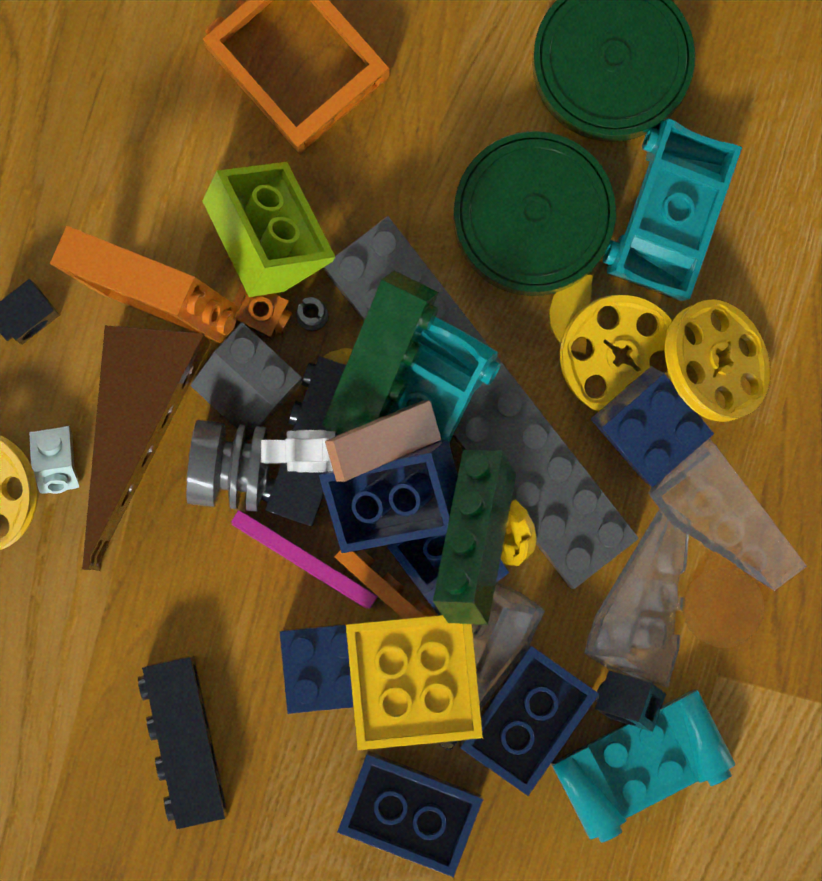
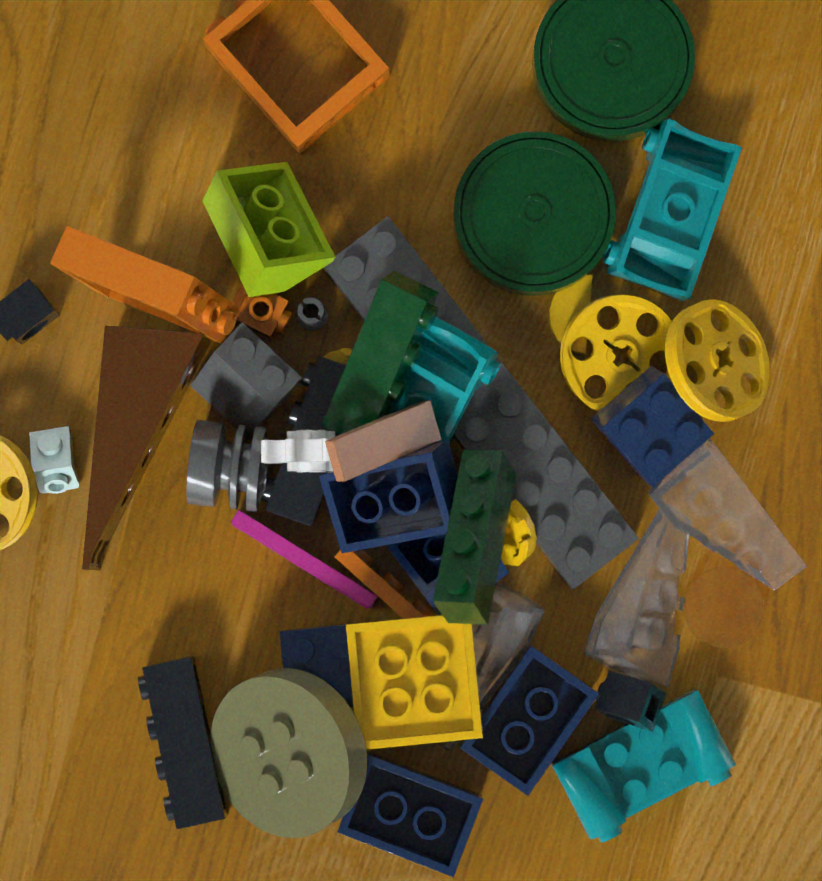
none -> olive brick [210,668,367,838]

